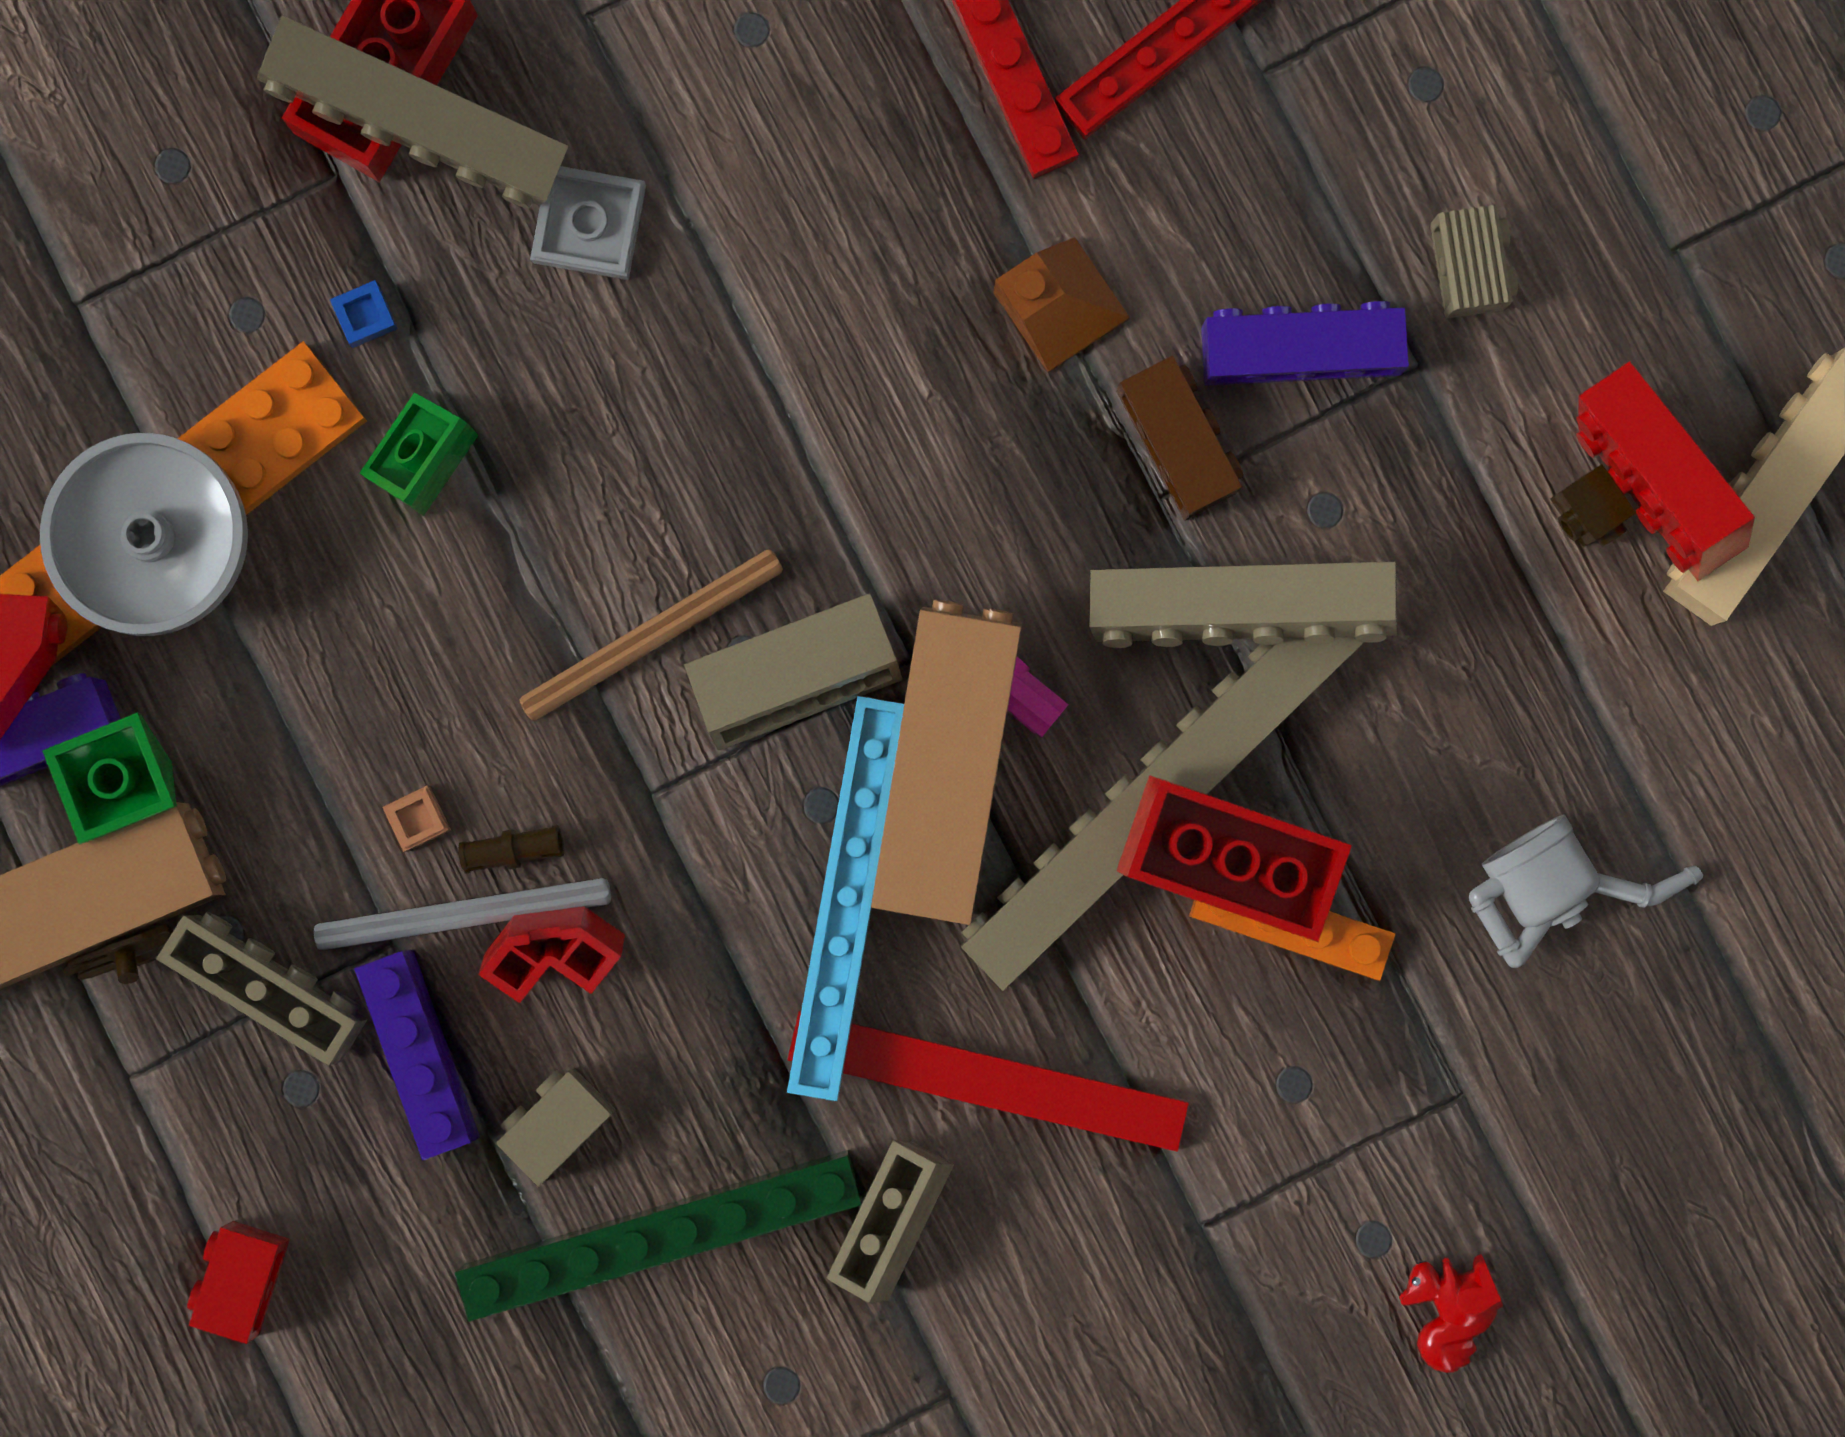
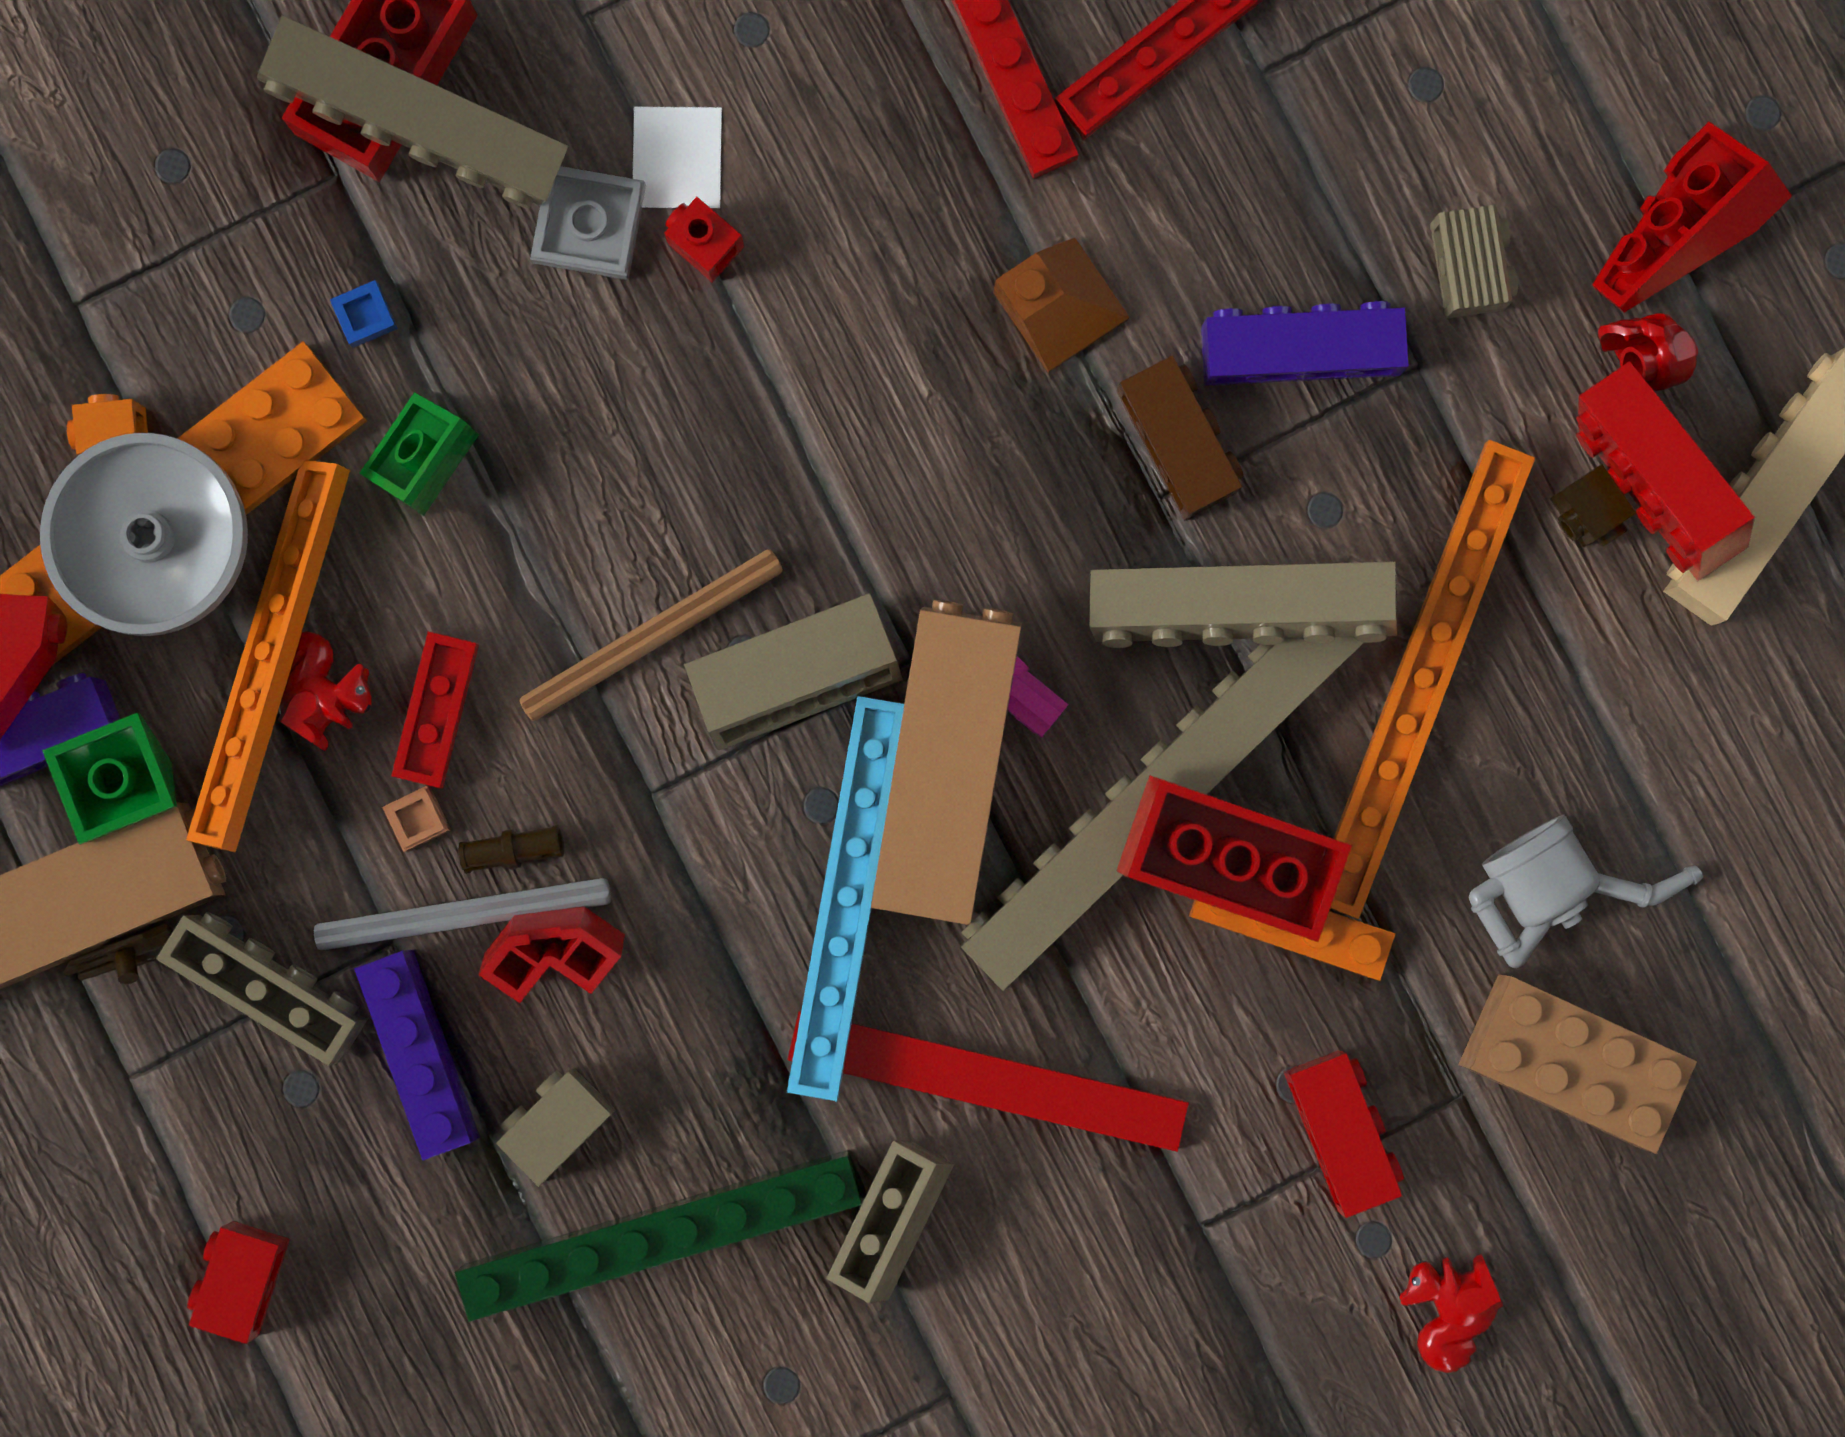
none -> orange brick [67,394,148,455]
none -> orange plate [186,460,350,853]
none -> red animal [278,631,372,751]
none -> red plate [391,631,479,789]
none -> white sticker [633,107,722,208]
none -> red brick [664,197,745,283]
none -> red brick [1283,1050,1404,1218]
none -> orange plate [1330,439,1535,919]
none -> medium nougat brick [1458,974,1697,1155]
none -> red wedge [1592,121,1792,313]
none -> red head [1598,313,1698,391]

